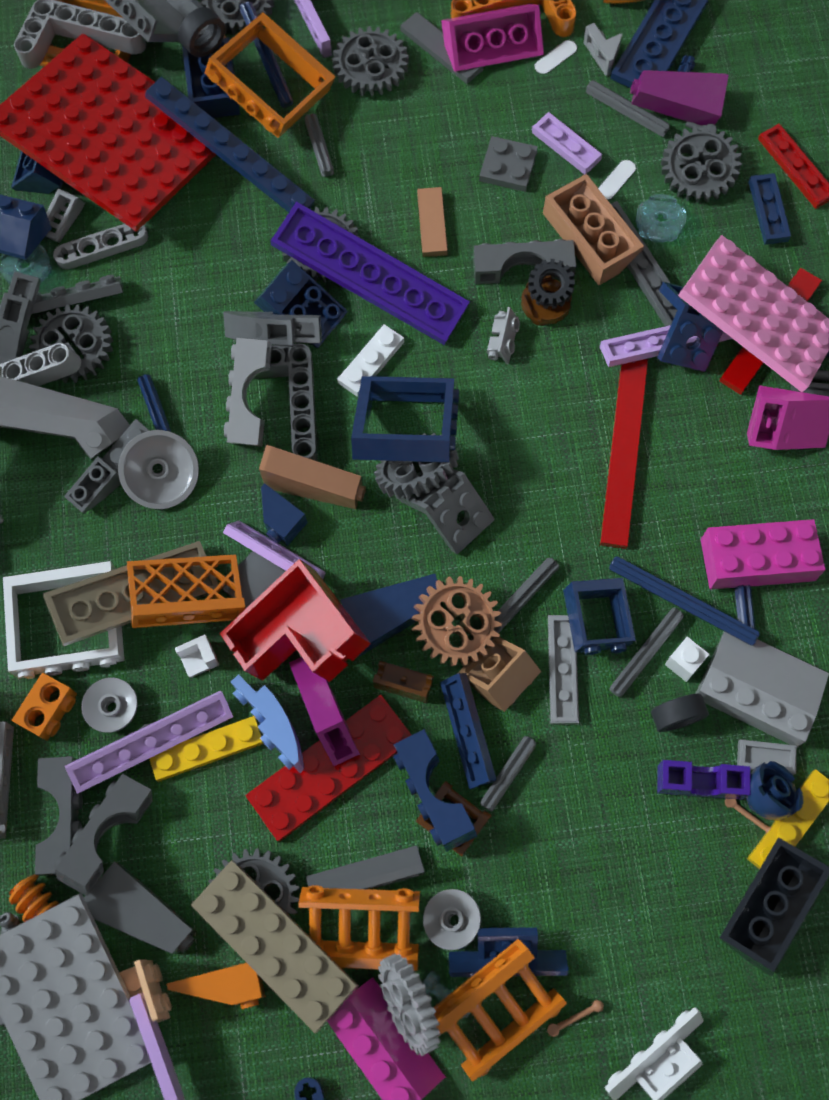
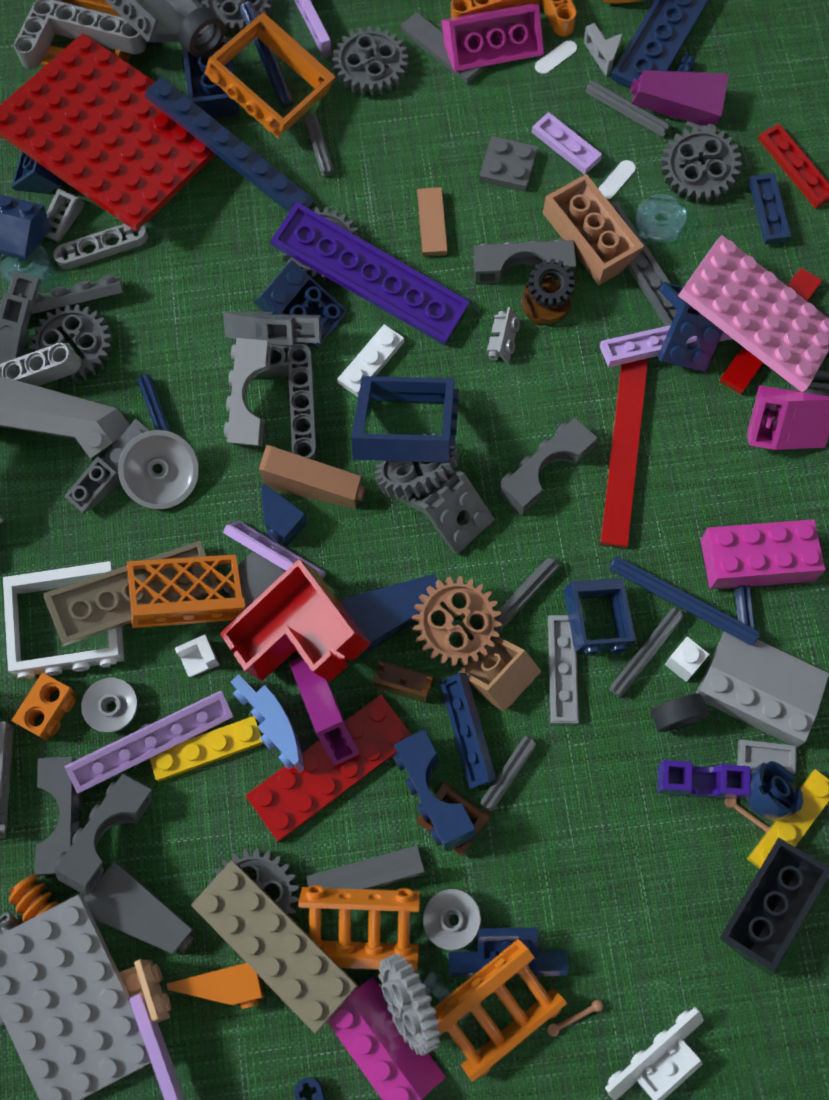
none -> dark grey arch [500,417,597,515]

